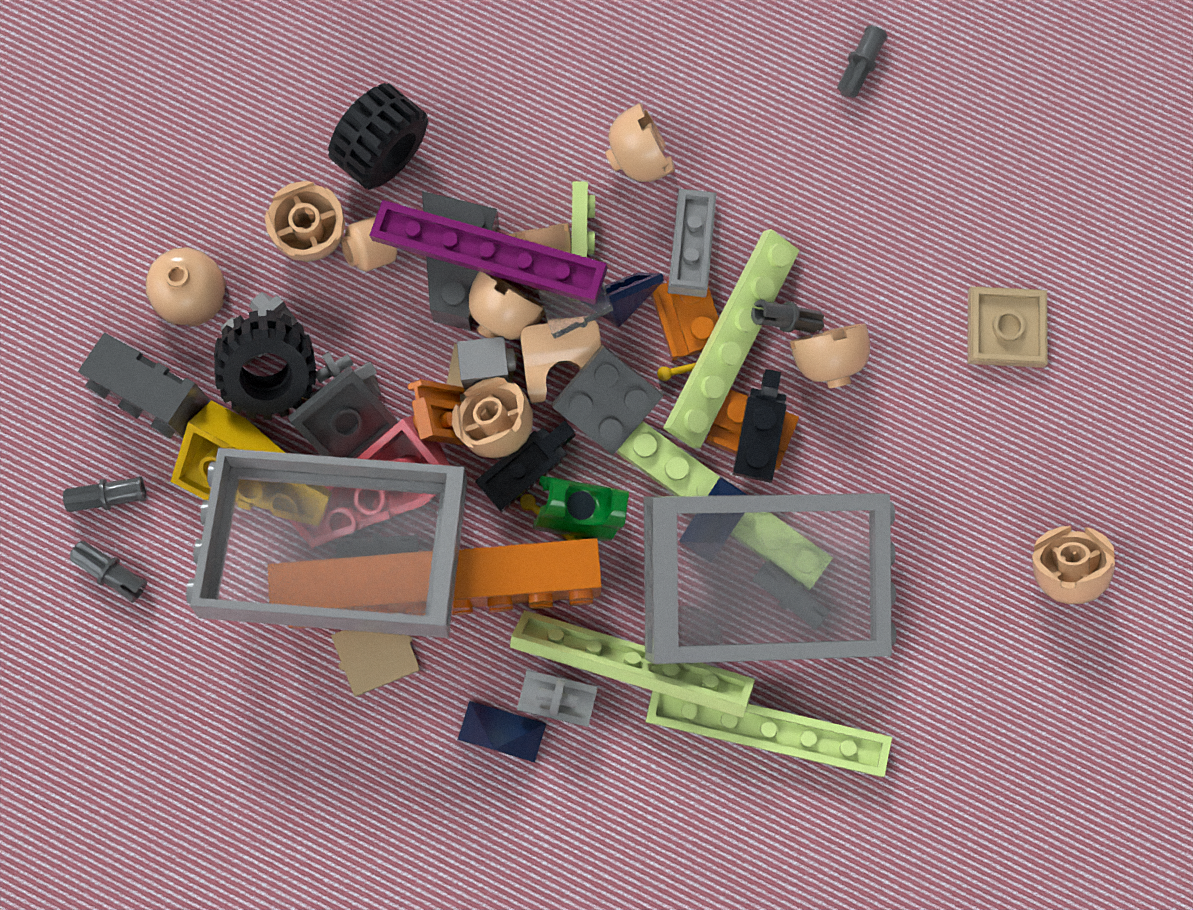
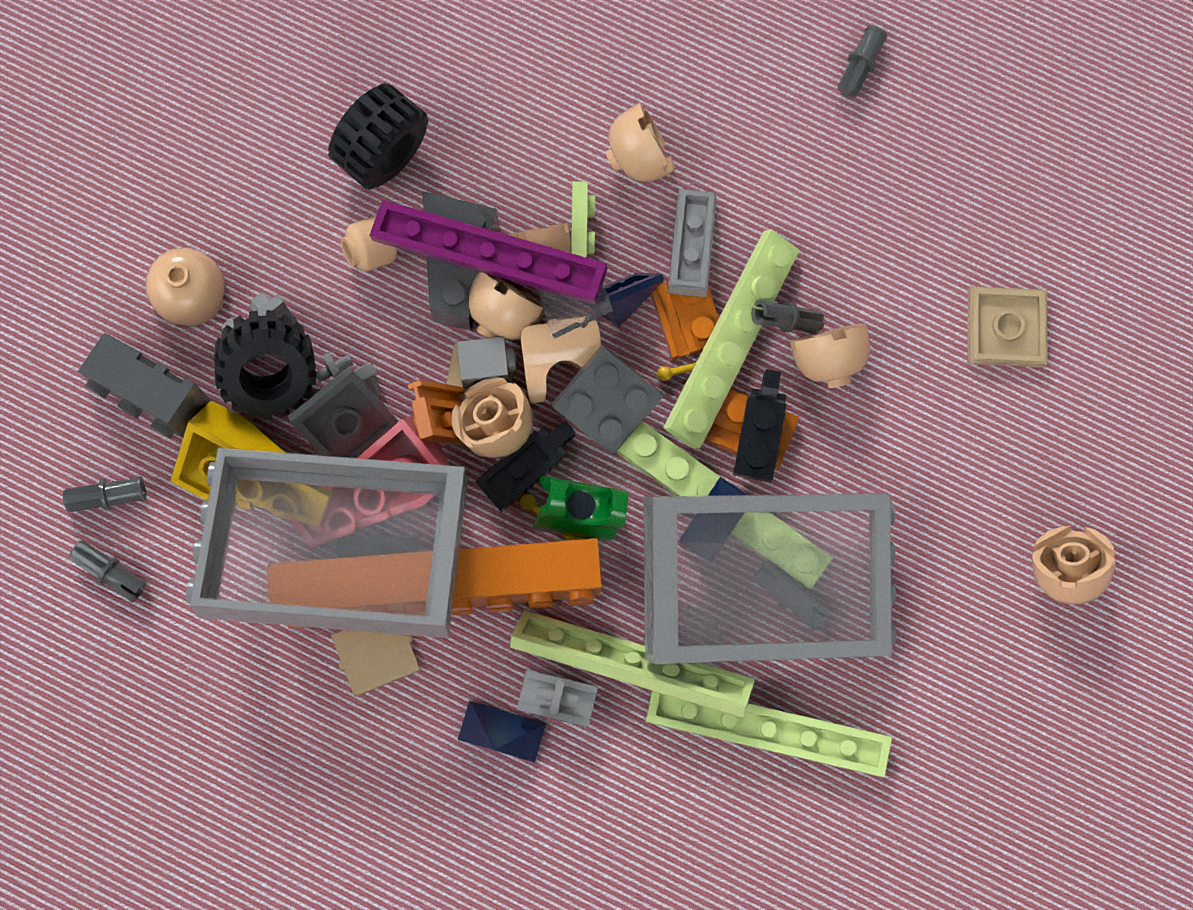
light nougat cylinder [265,181,345,262] -> none

